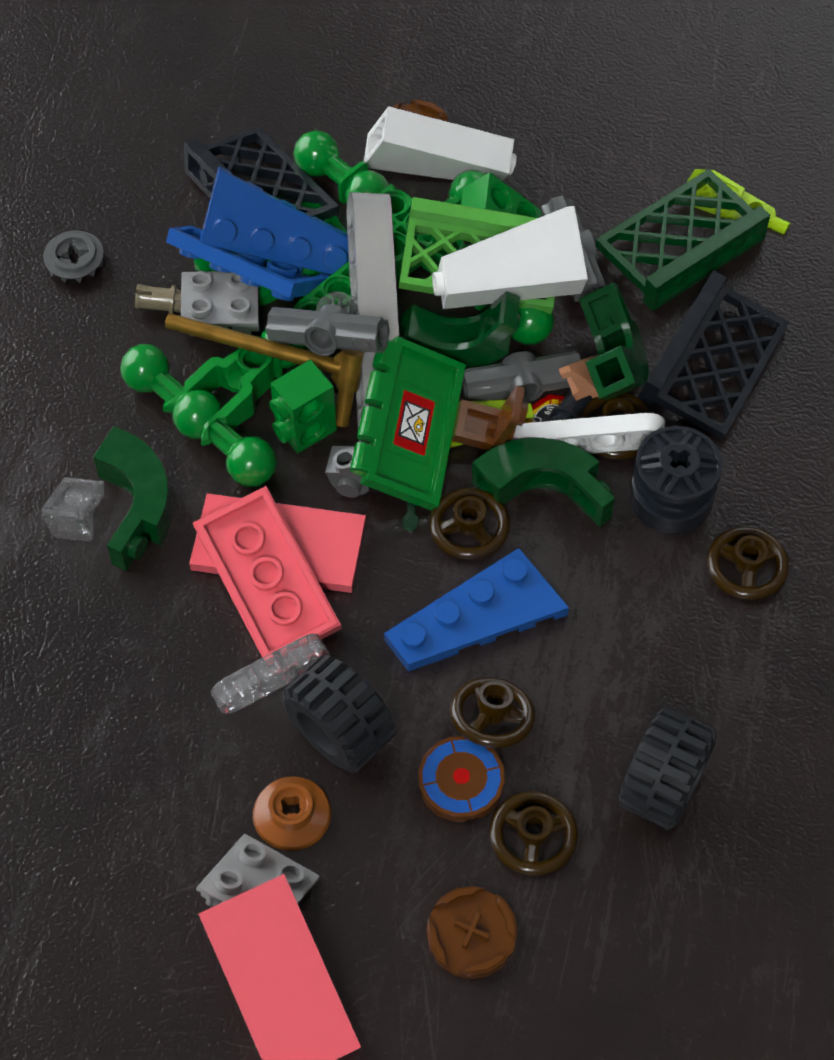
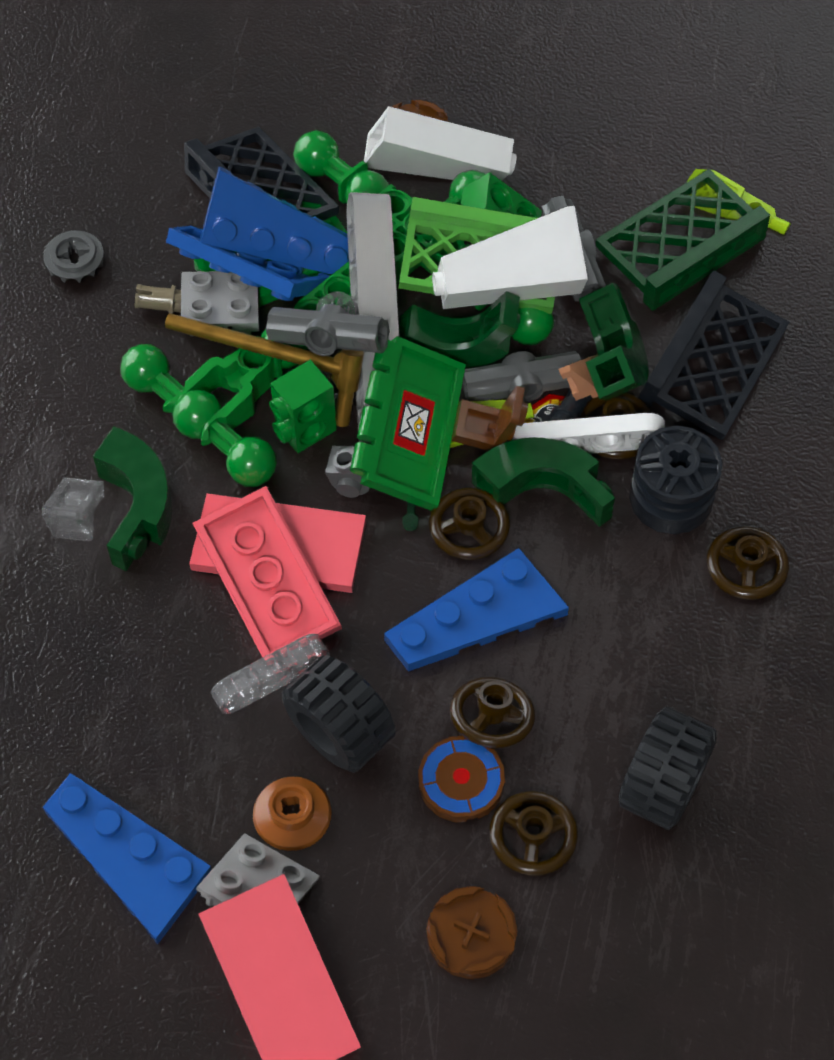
none -> blue wing [43,773,212,944]

